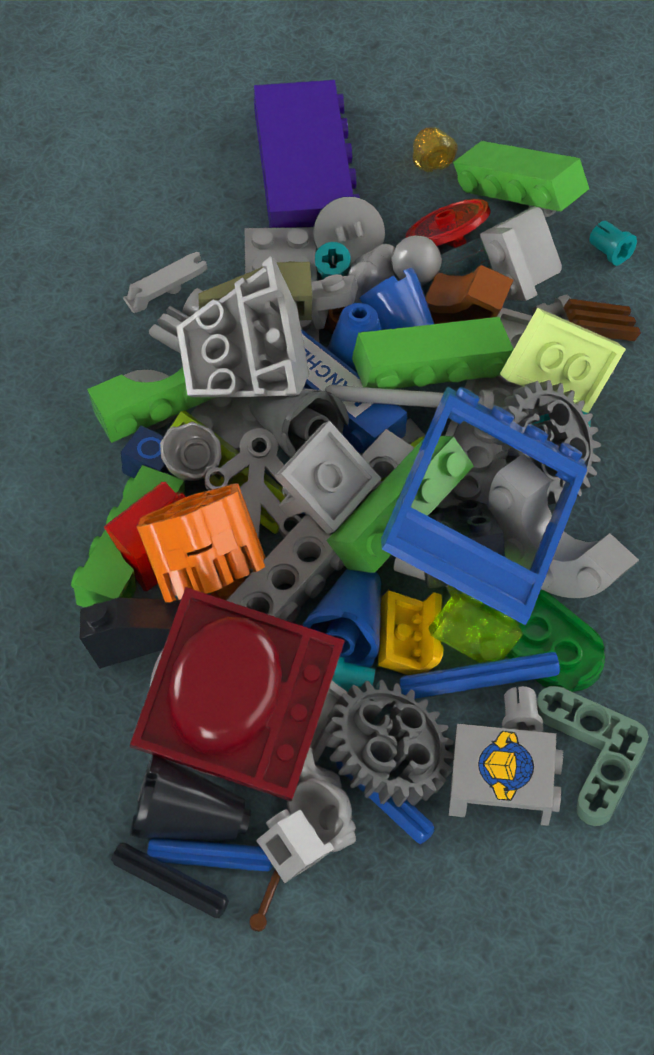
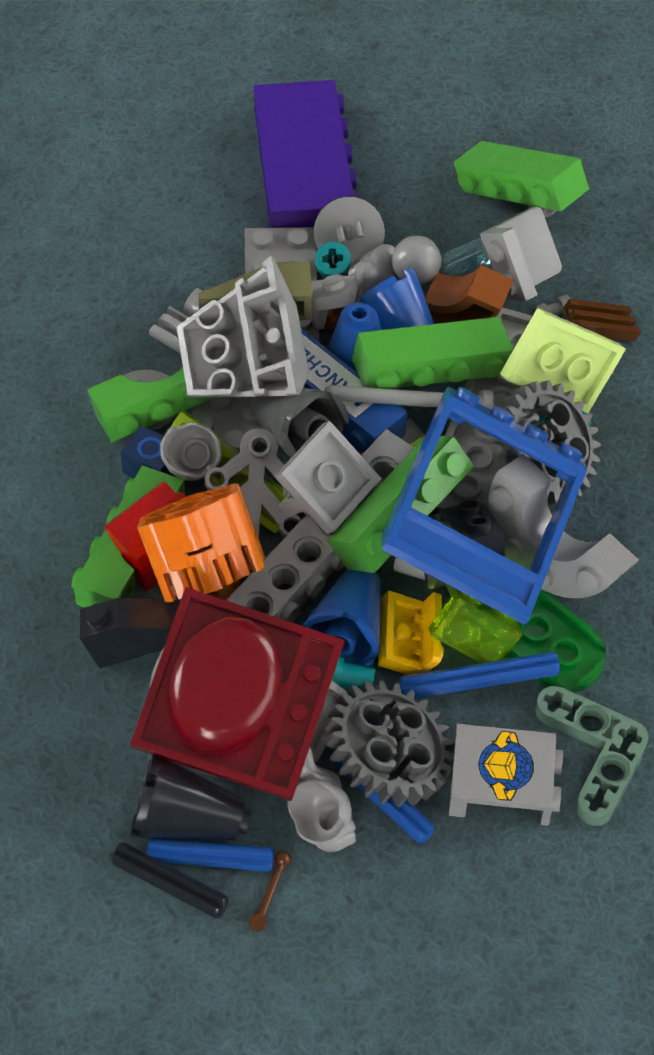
light grey piece [123,252,207,313] -> none
light grey brick [256,809,334,883] -> none
red shield [406,199,491,250] -> none
clear yellow cone [413,128,458,172] -> none
light grey bush [502,686,543,732] -> none
teal bush [589,220,637,266] -> none

